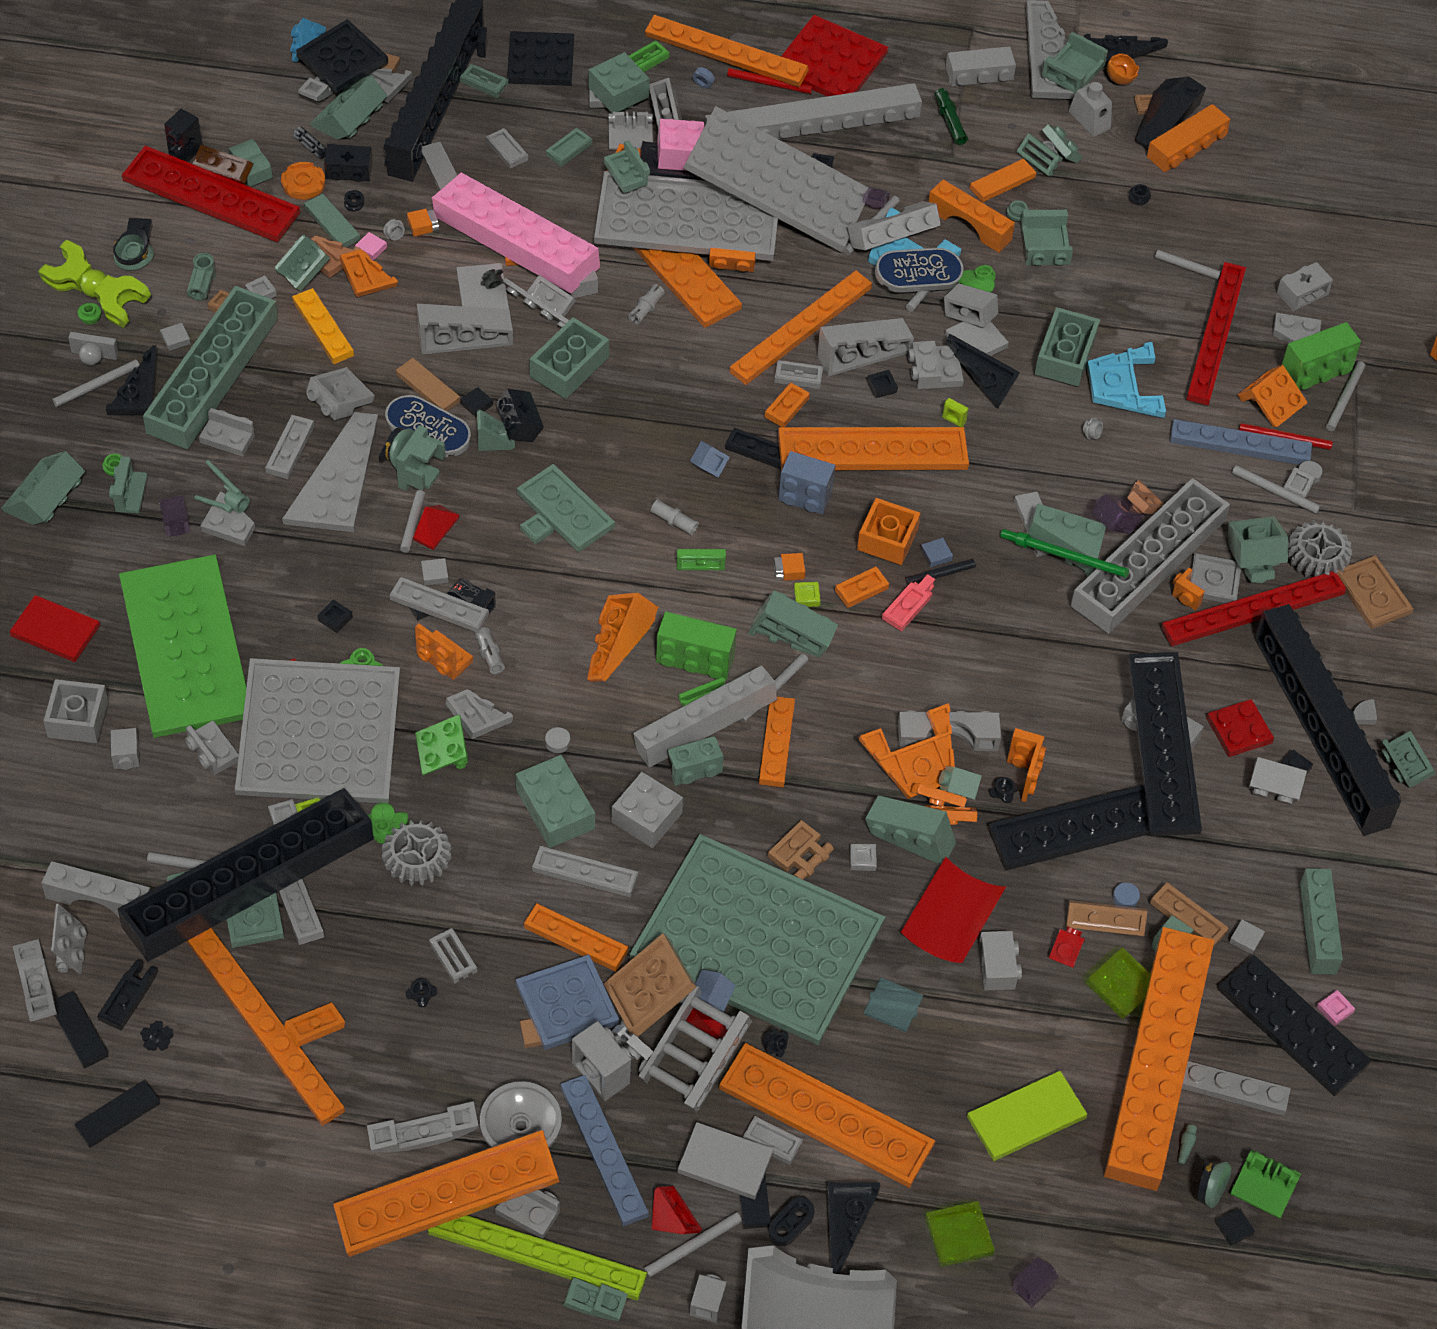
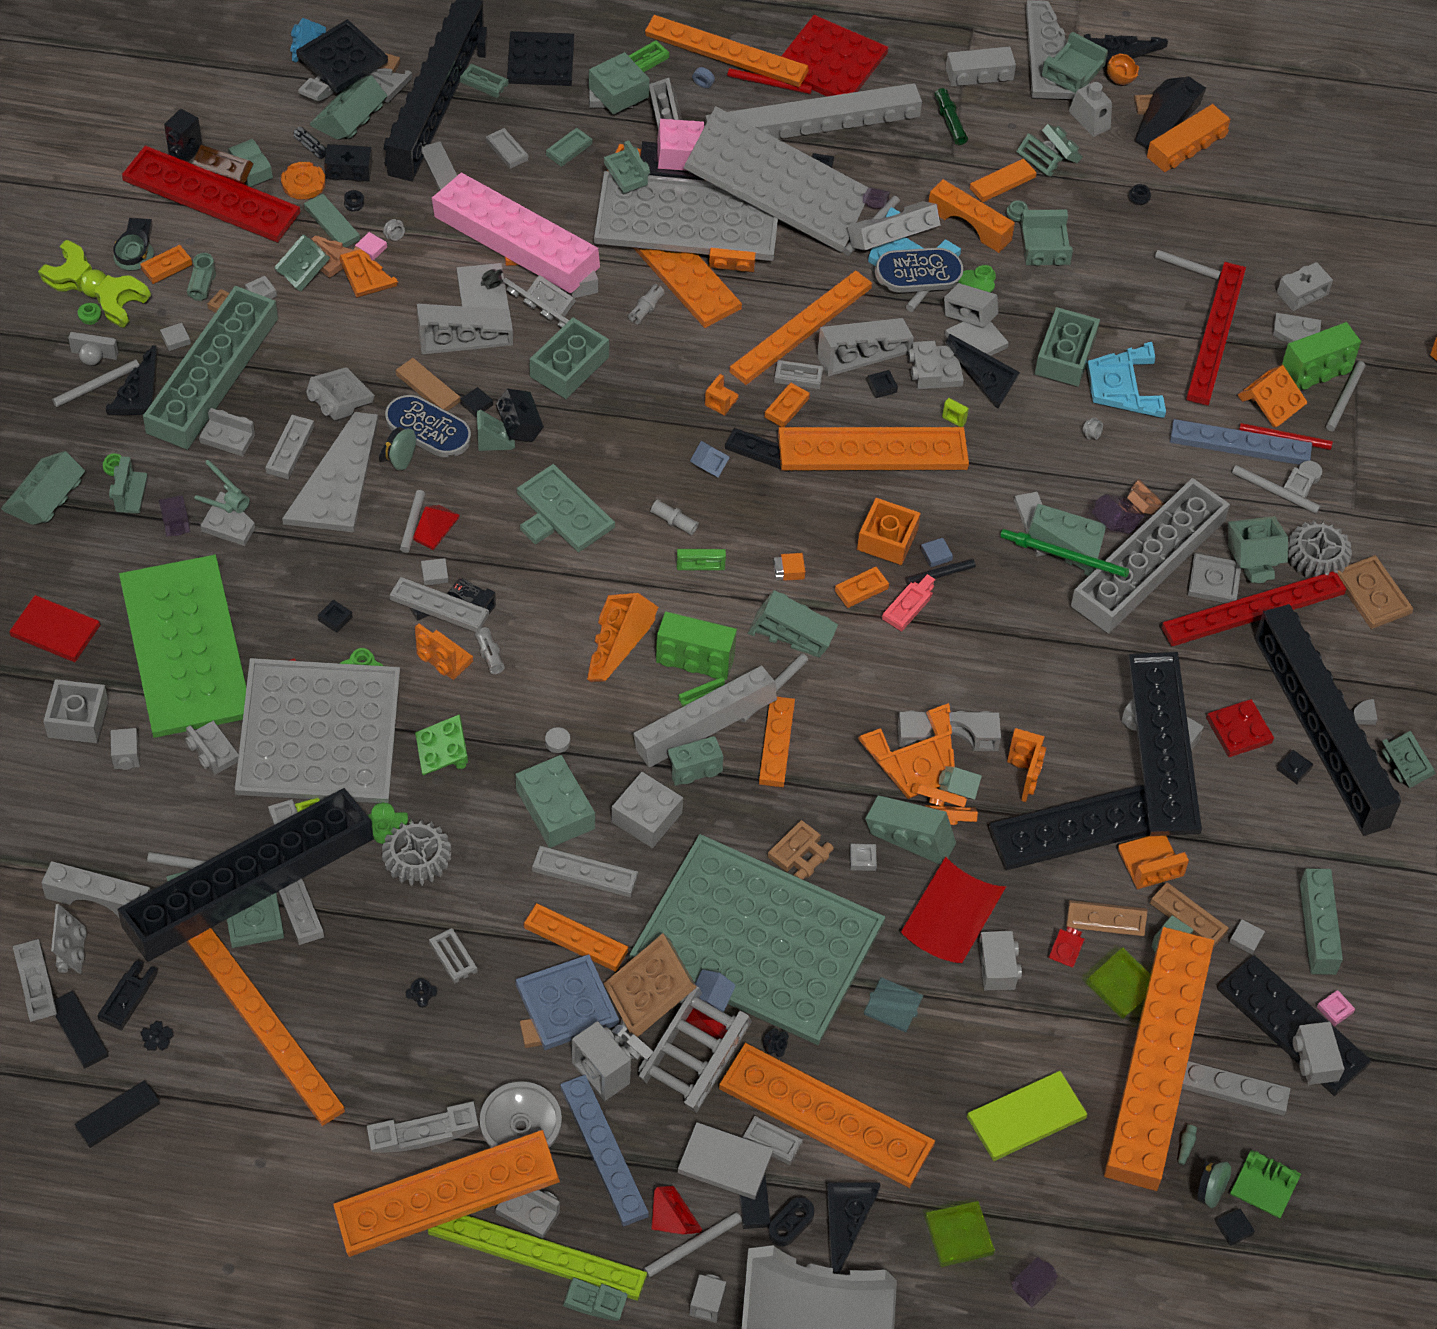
orange plate [284,1003,345,1047] -> none
light orange plate [292,288,354,364] -> none
sand green panel [396,425,446,491] -> none
orange piece [407,209,439,237] -> none
light grey wing [445,689,513,739] -> none
light grey hinge [608,111,653,150] -> none
sand blue brick [778,451,835,515] -> none
lime tile [794,582,821,607] -> none
black plate [990,777,1019,803] -> none
sand blue tile [1113,883,1140,907] -> none
orange bracket [1172,568,1205,611] -> none
light grey brick [1248,757,1307,805] -> none
none -> orange plate [140,245,192,284]
none -> orange panel [705,374,739,416]
none -> orange bracket [1118,836,1189,890]
none -> light grey brick [1293,1022,1344,1085]

